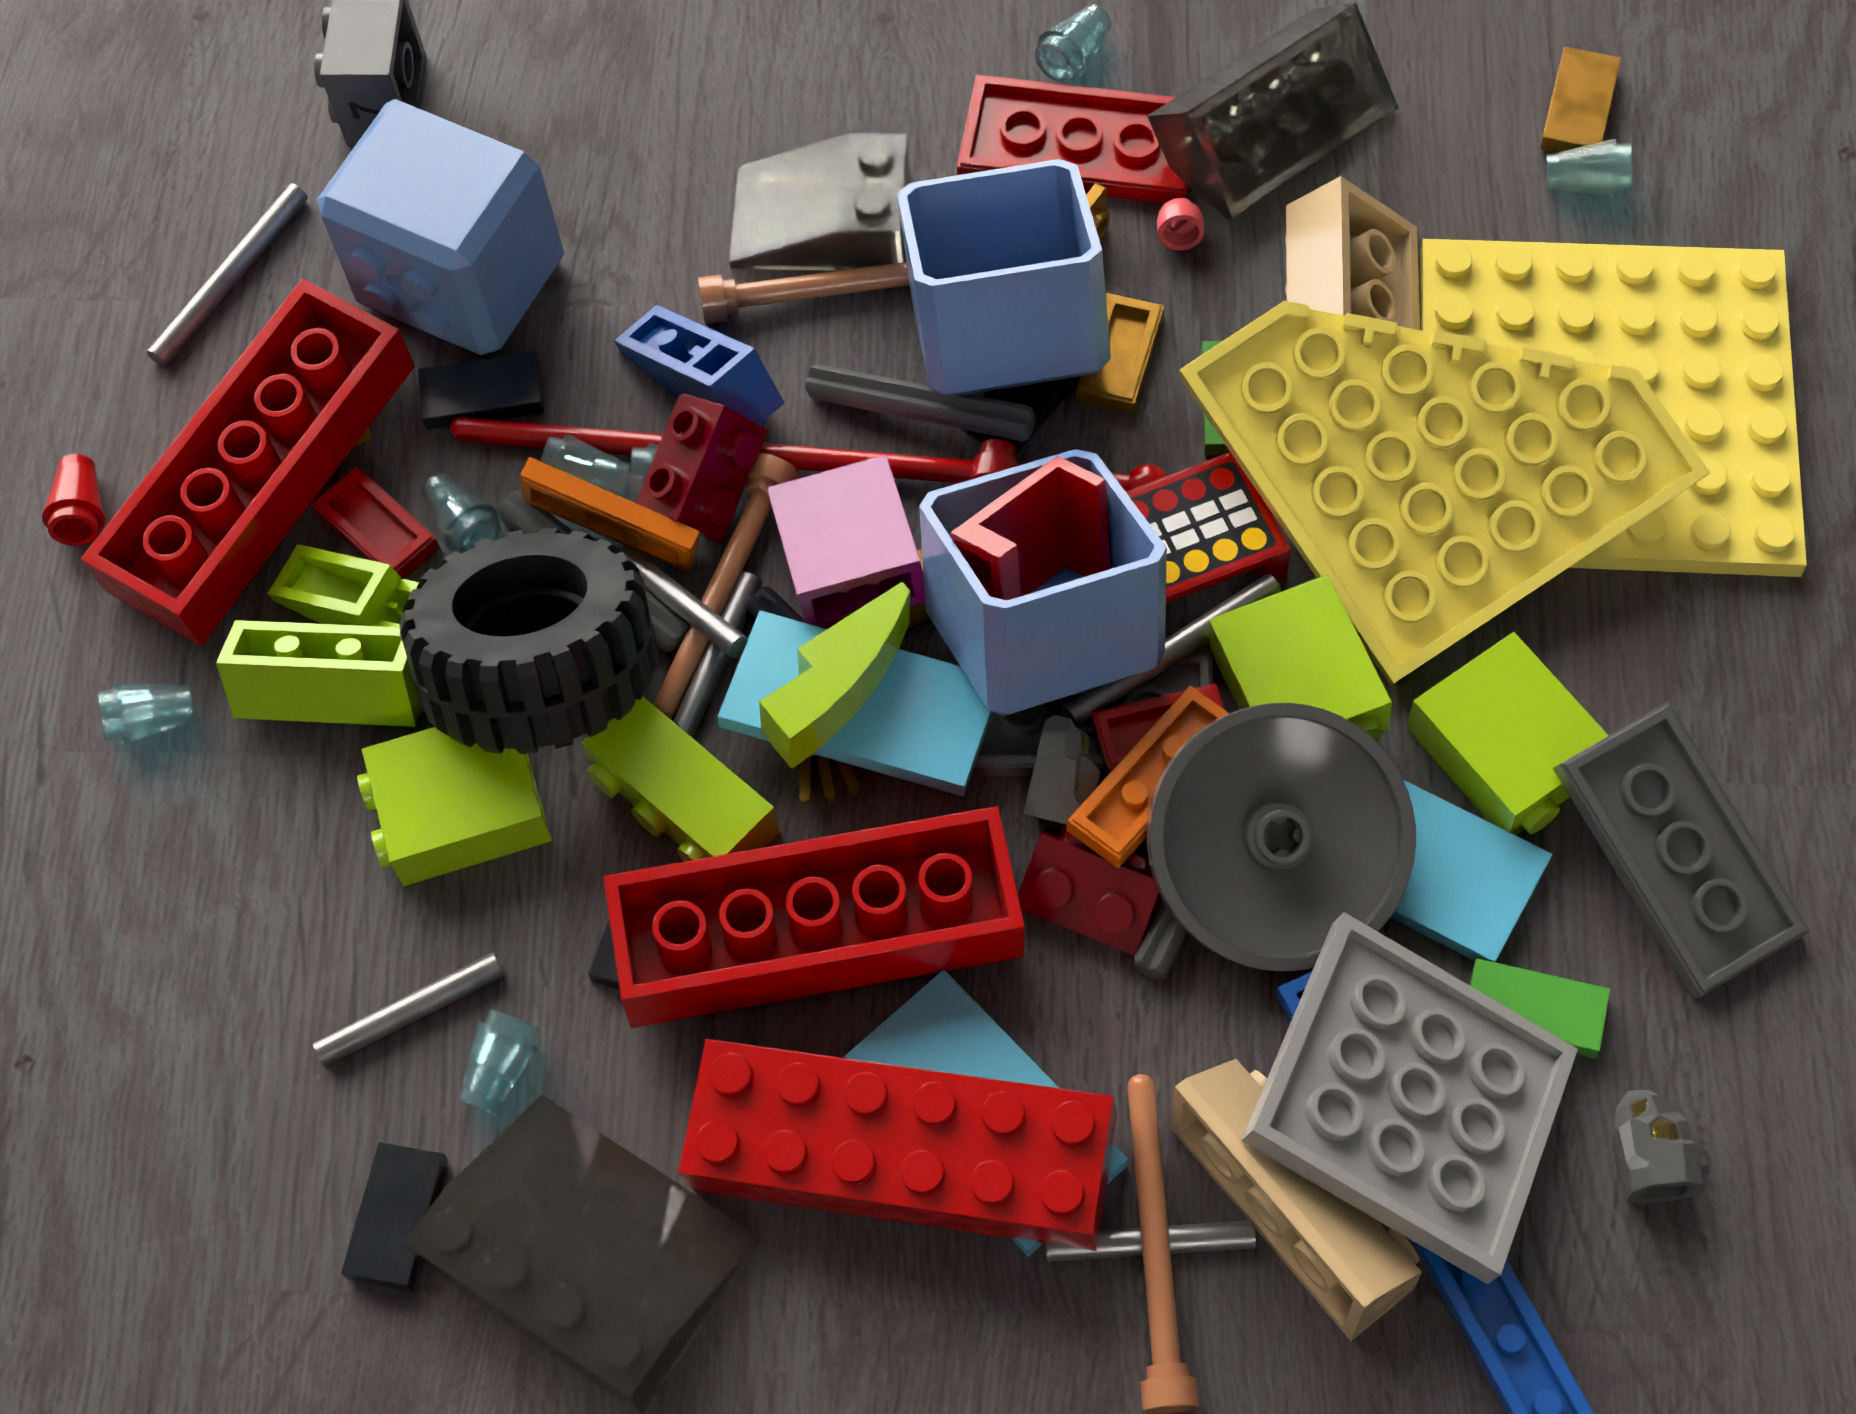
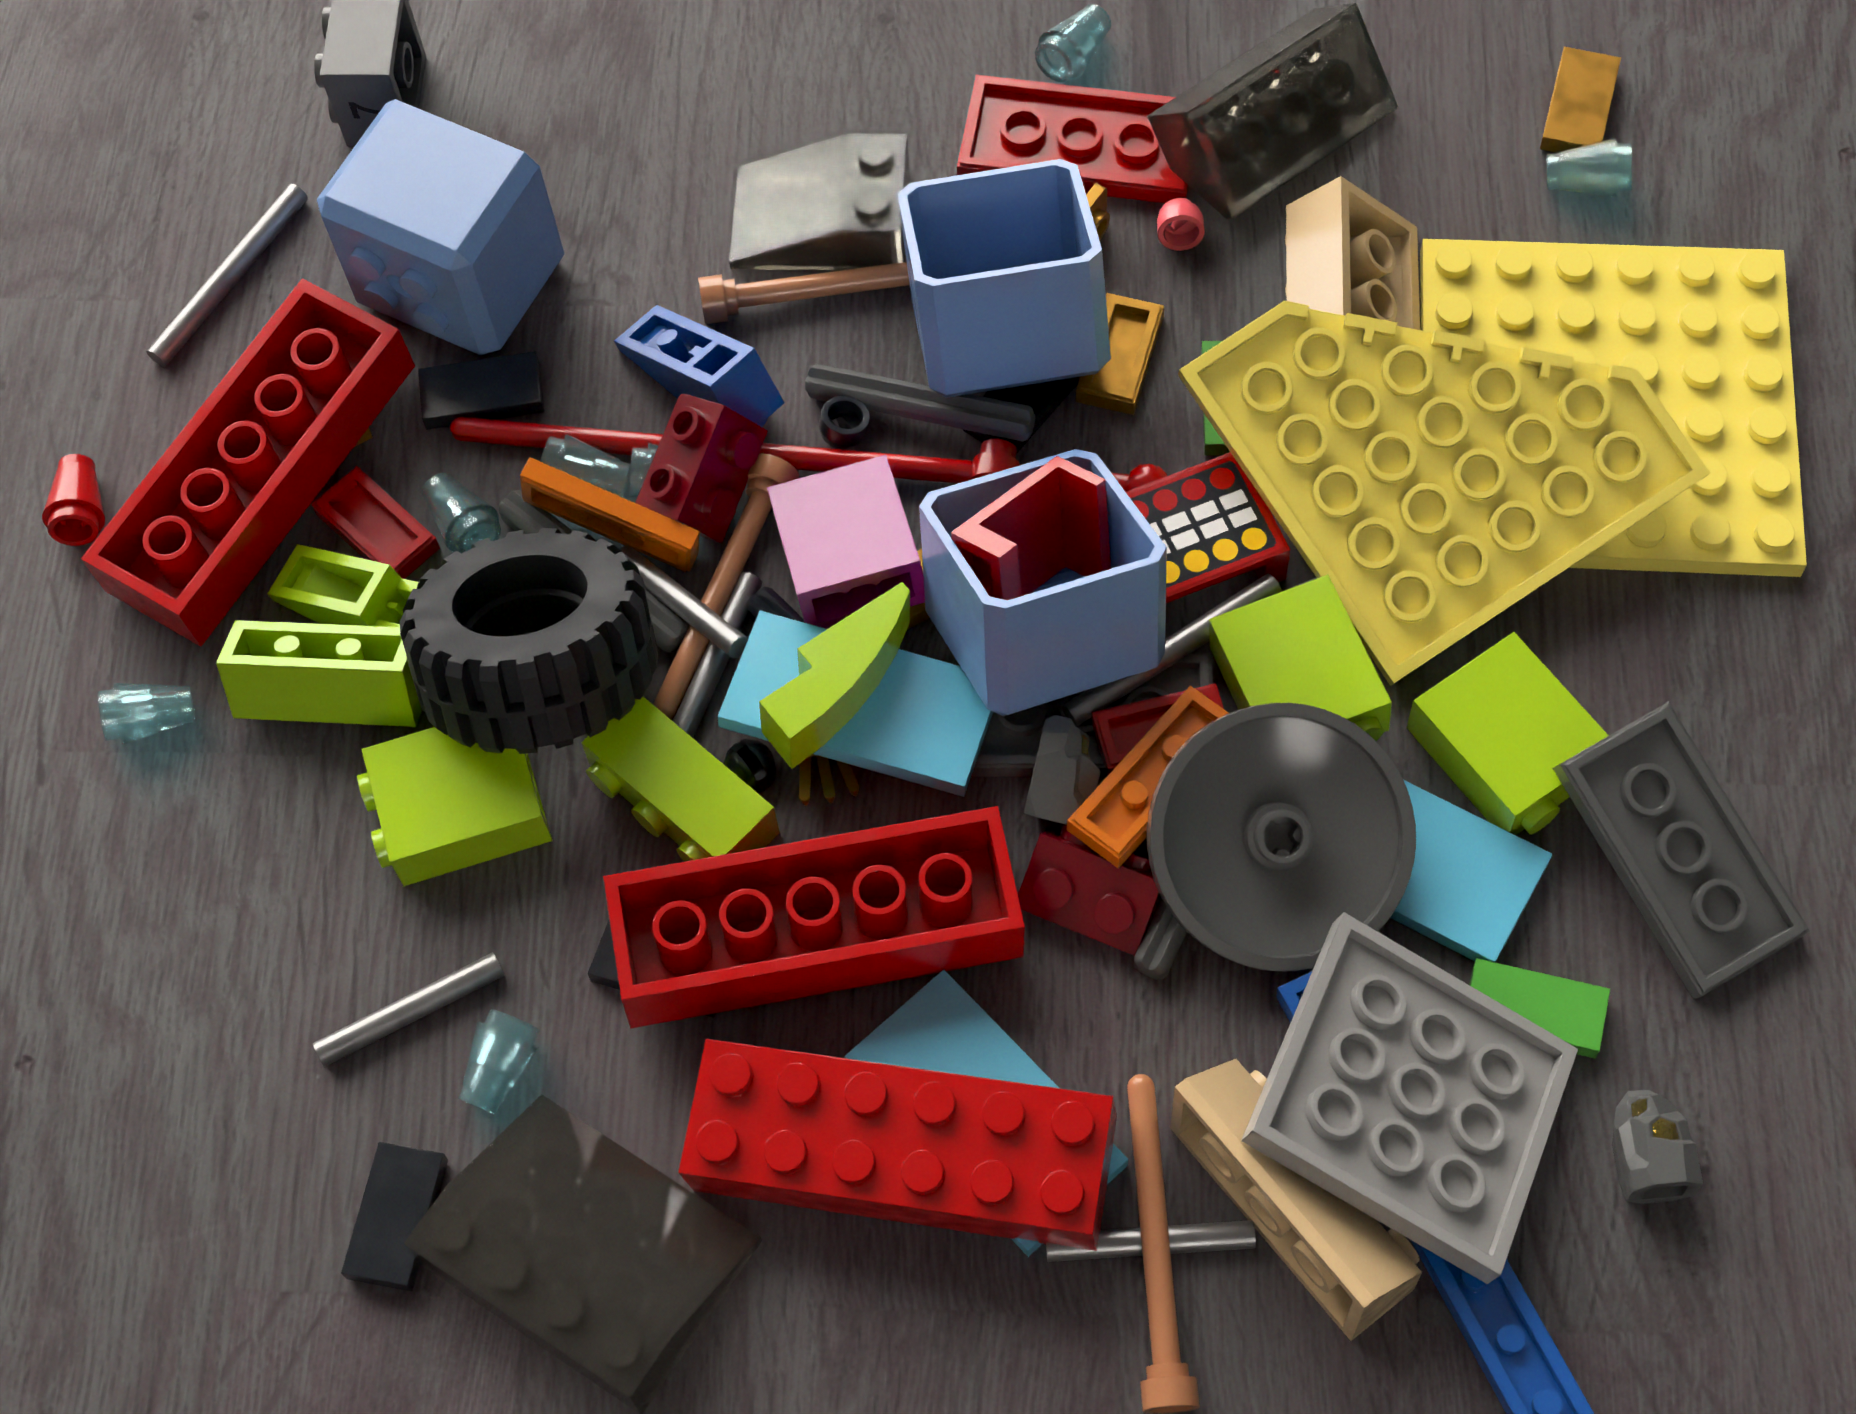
none -> black hinge [724,739,776,793]
none -> black hinge [819,396,870,450]

